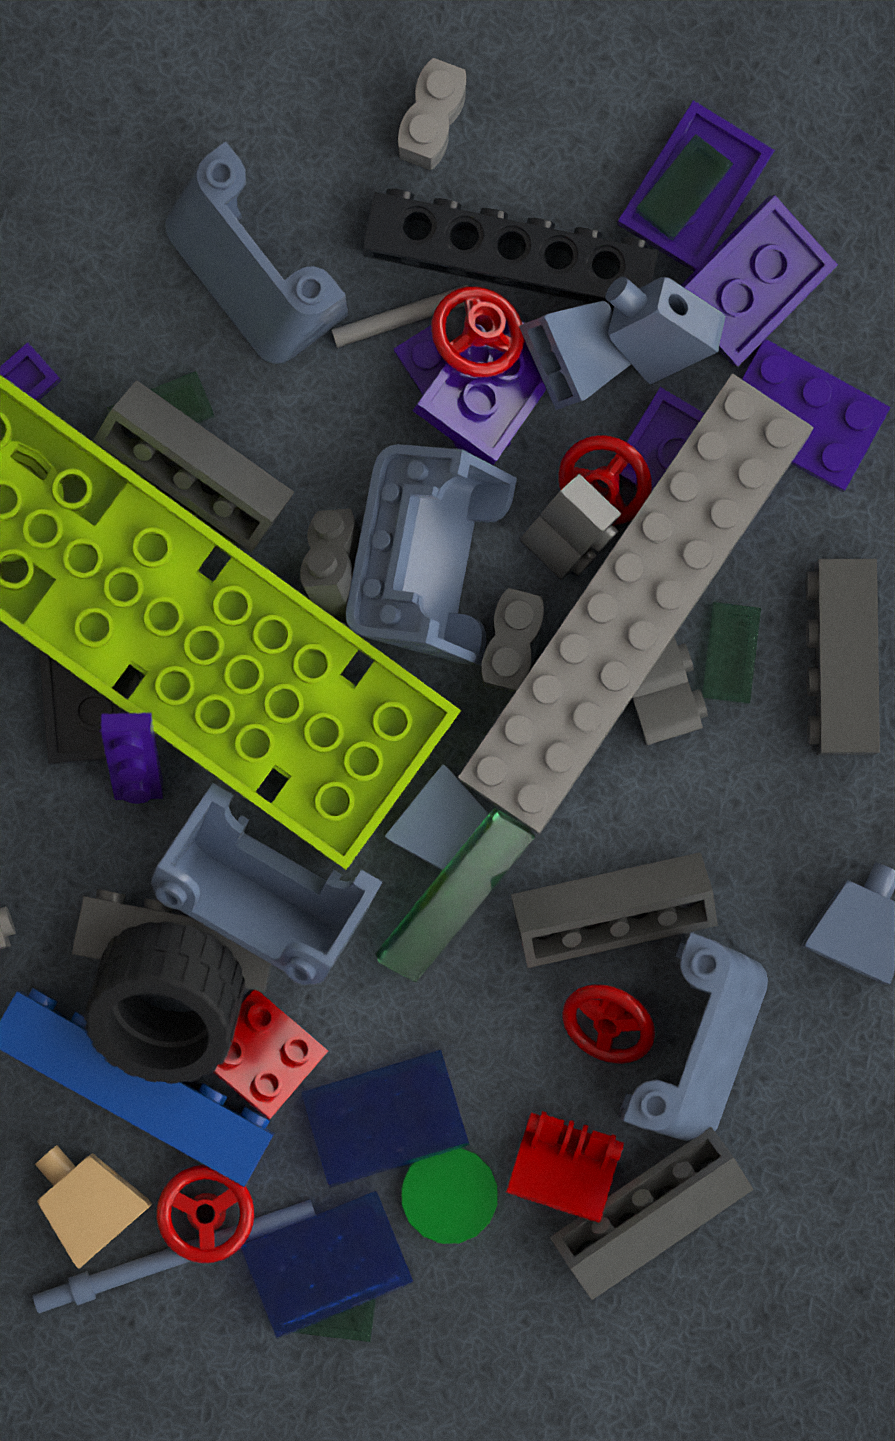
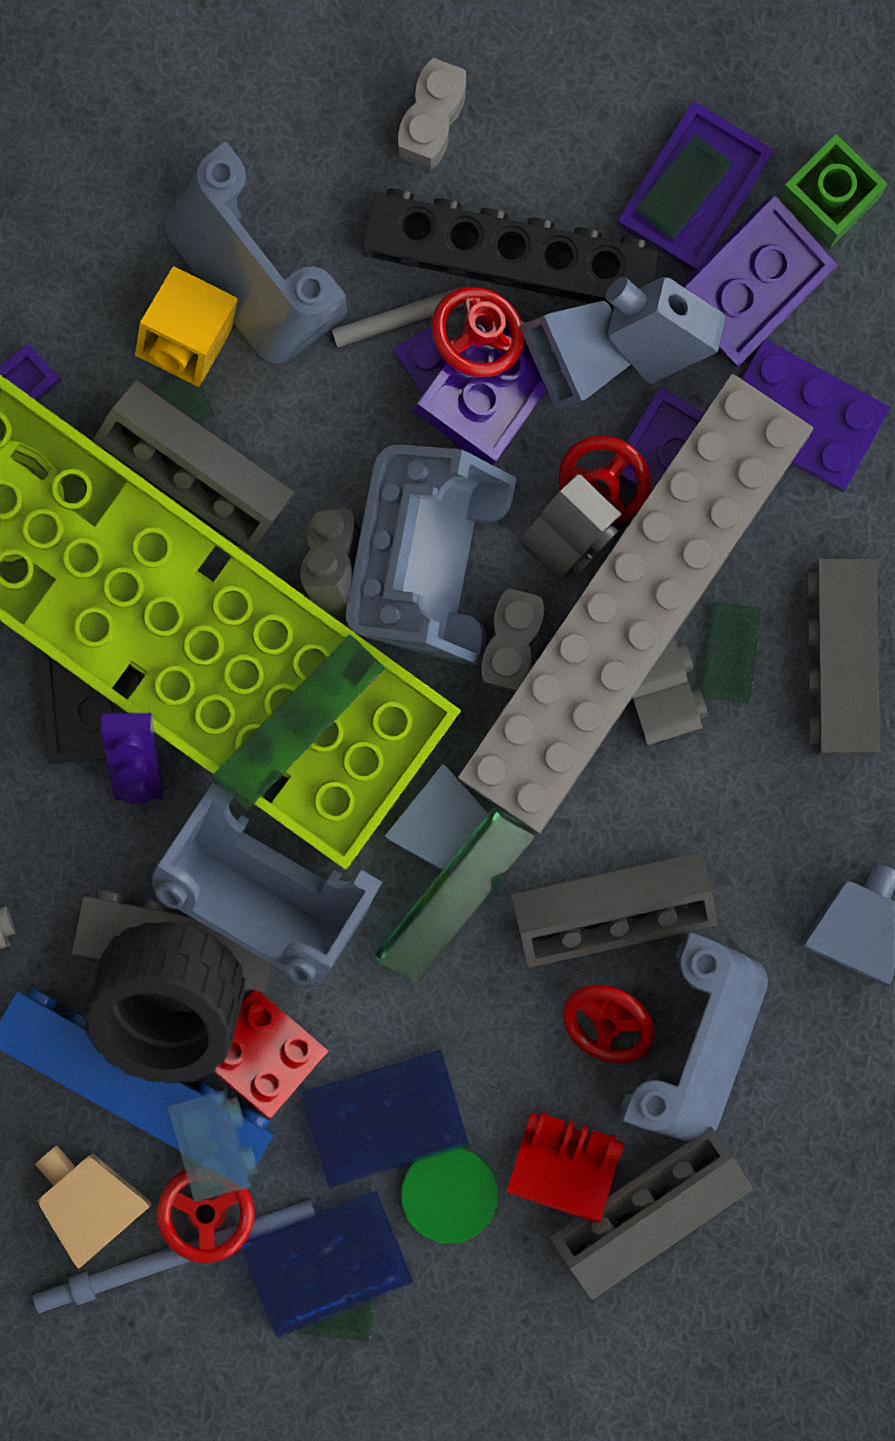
none -> yellow head [135,266,238,387]
none -> clear light blue bracket [168,1090,258,1202]
none -> clear green tile [211,634,385,810]
none -> bright green head [779,134,888,249]

